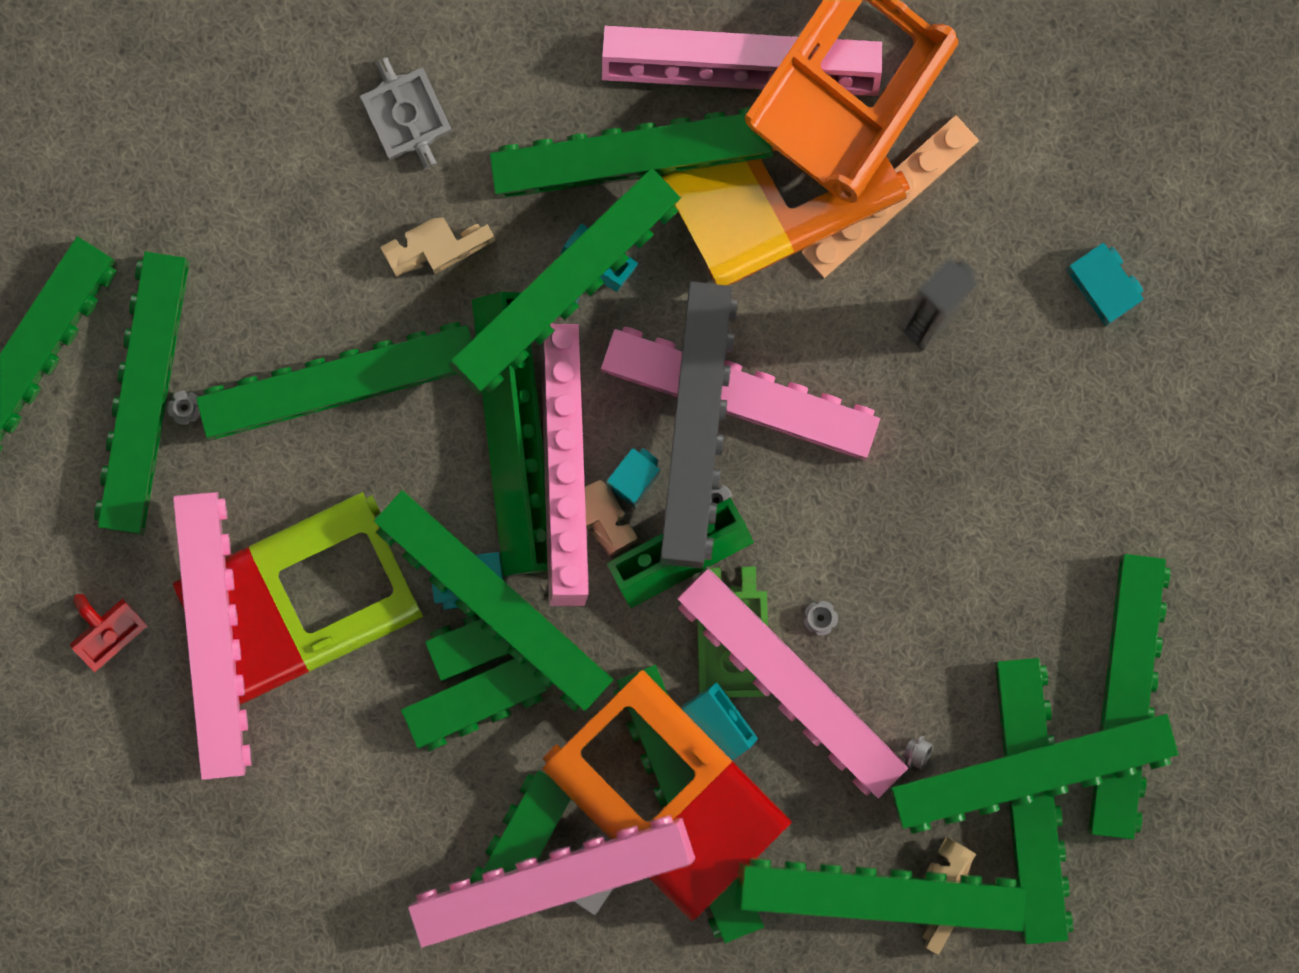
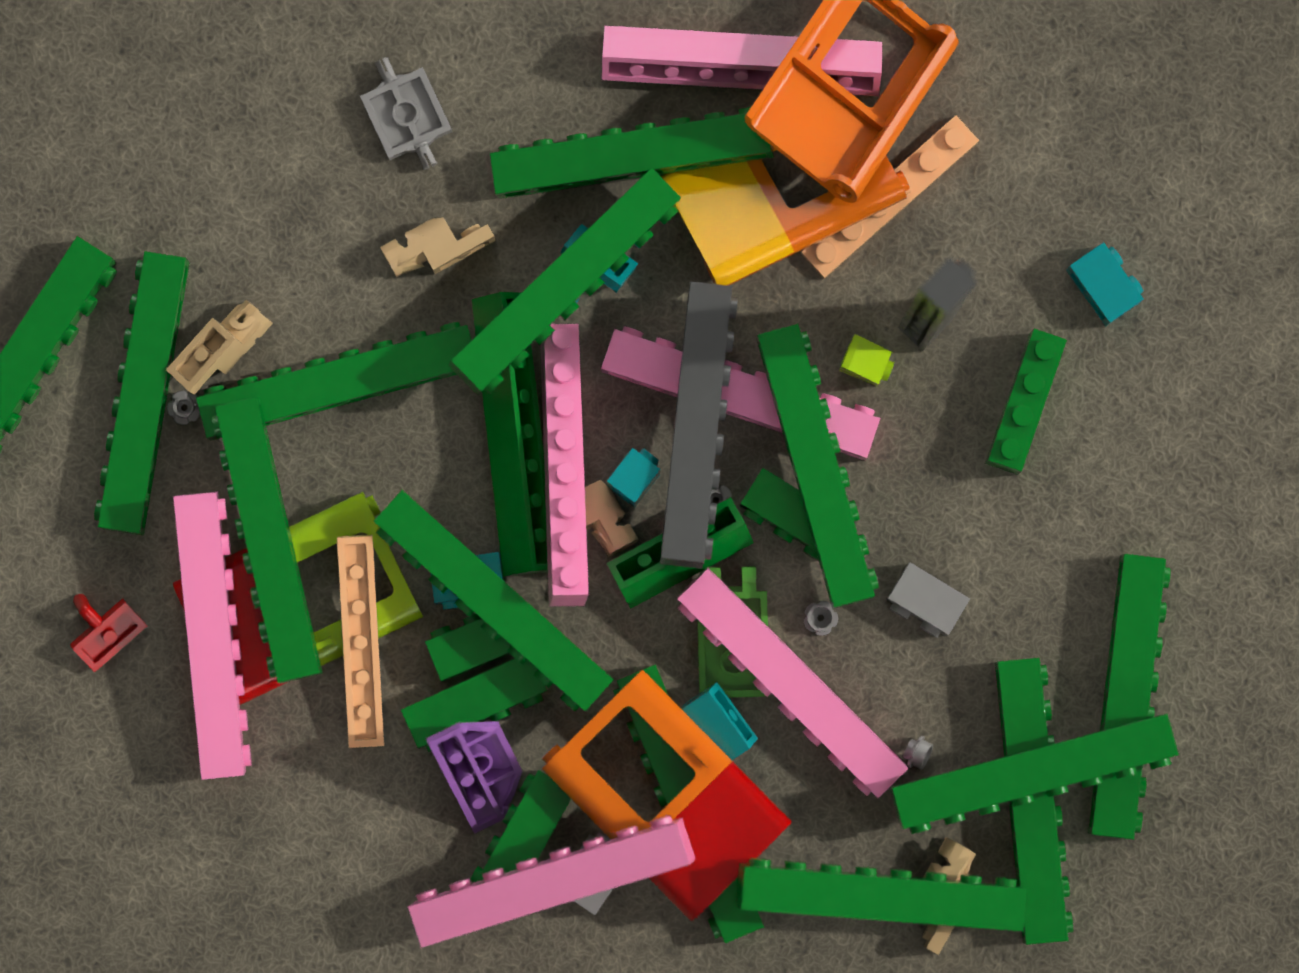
none -> tan plate [166,300,273,395]
none -> green brick [211,397,323,684]
none -> light nougat plate [337,535,384,748]
none -> medium lavender wedge [426,721,522,834]
none -> green brick [740,468,818,561]
none -> green brick [756,324,879,609]
none -> lime slope [838,334,895,386]
none -> light grey brick [886,562,970,638]
none -> green brick [985,328,1067,475]

